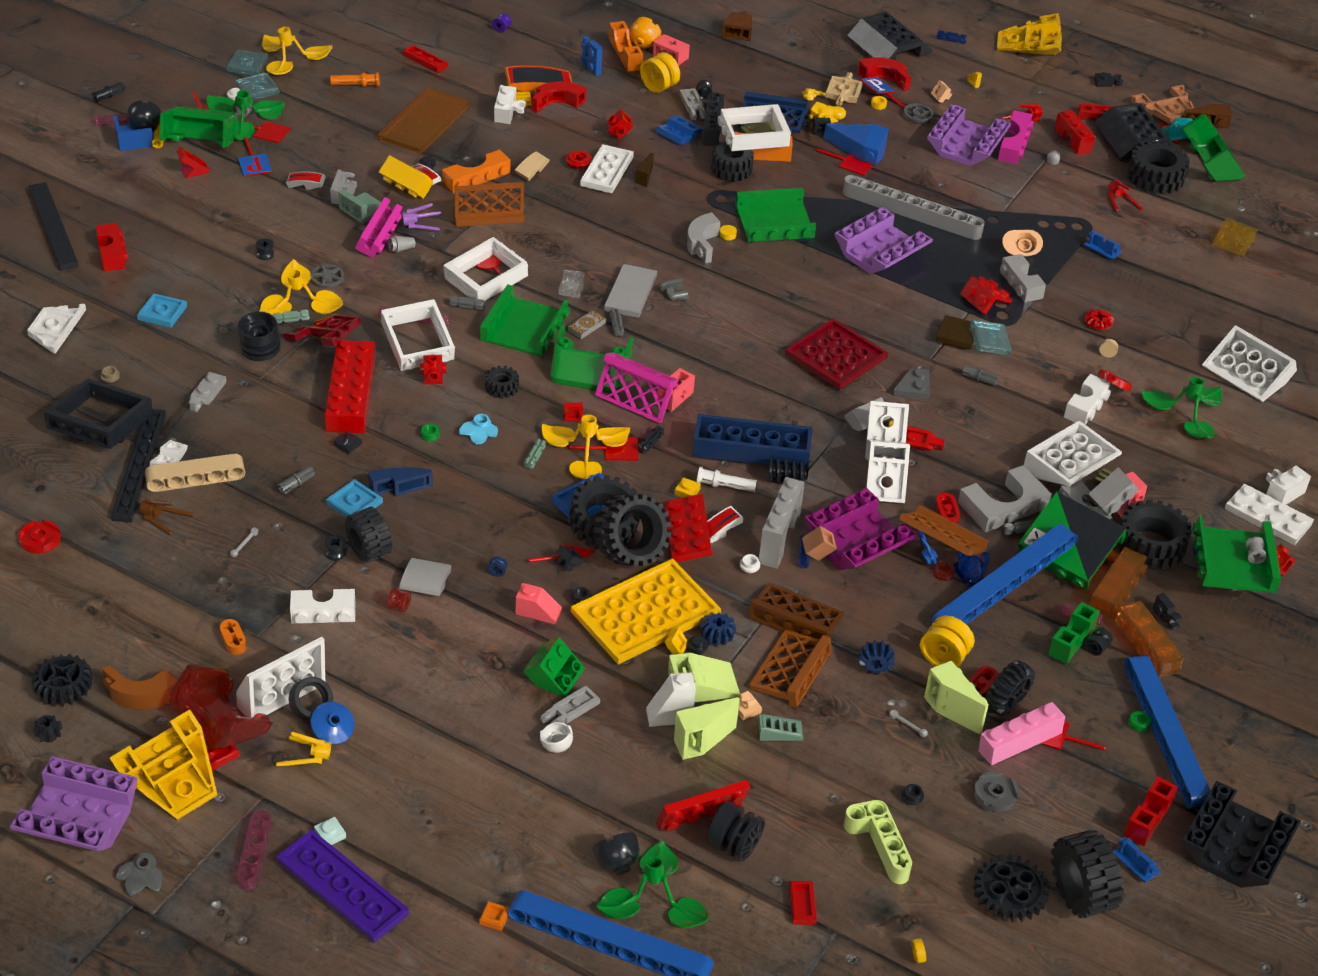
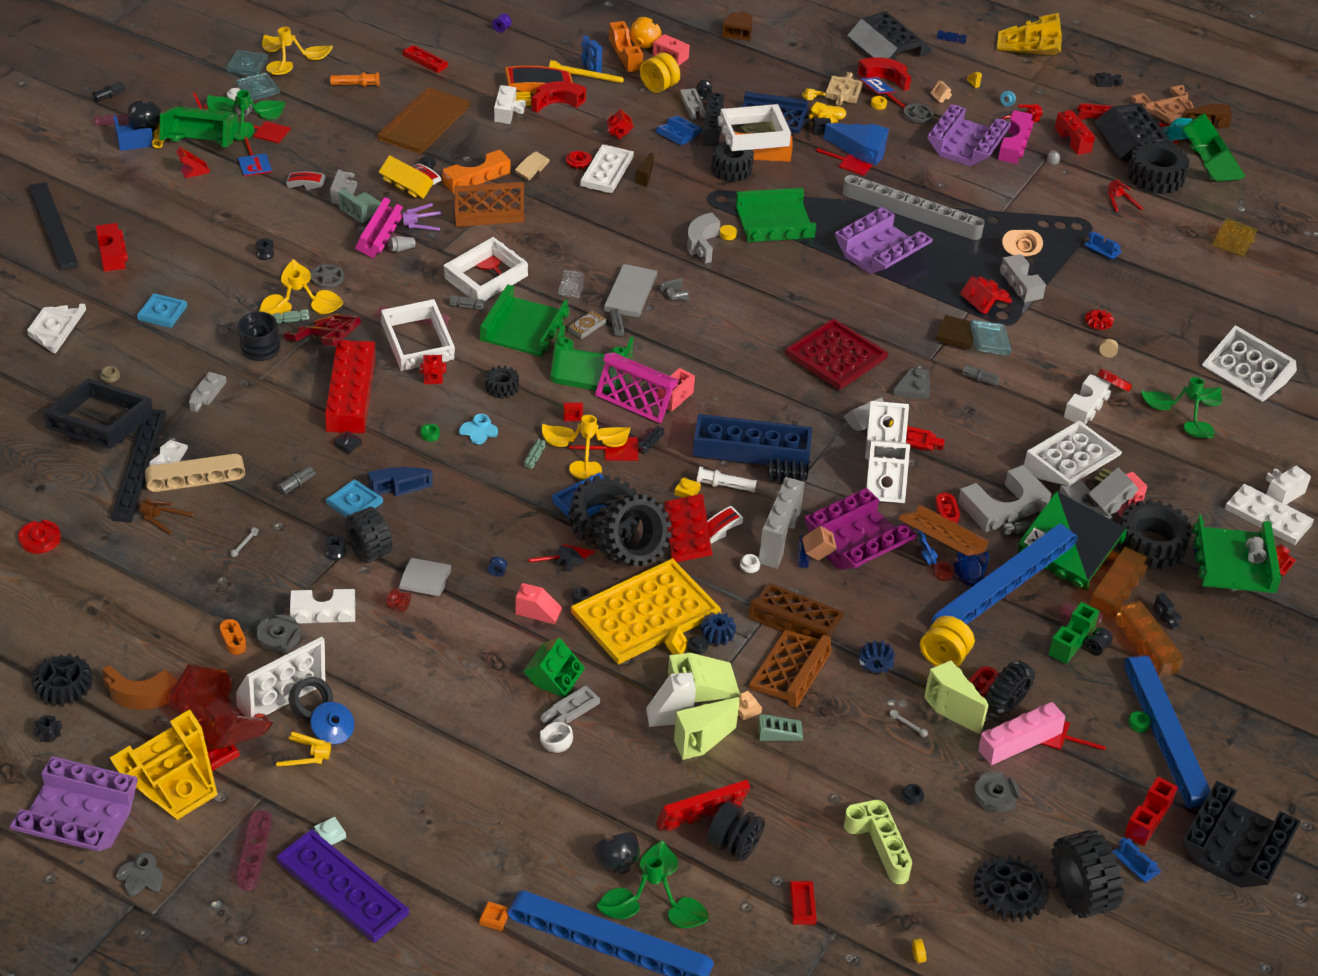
none -> dark grey plate [257,615,301,654]
none -> yellow piece [549,60,624,83]
none -> medium azure plate [1000,91,1016,107]

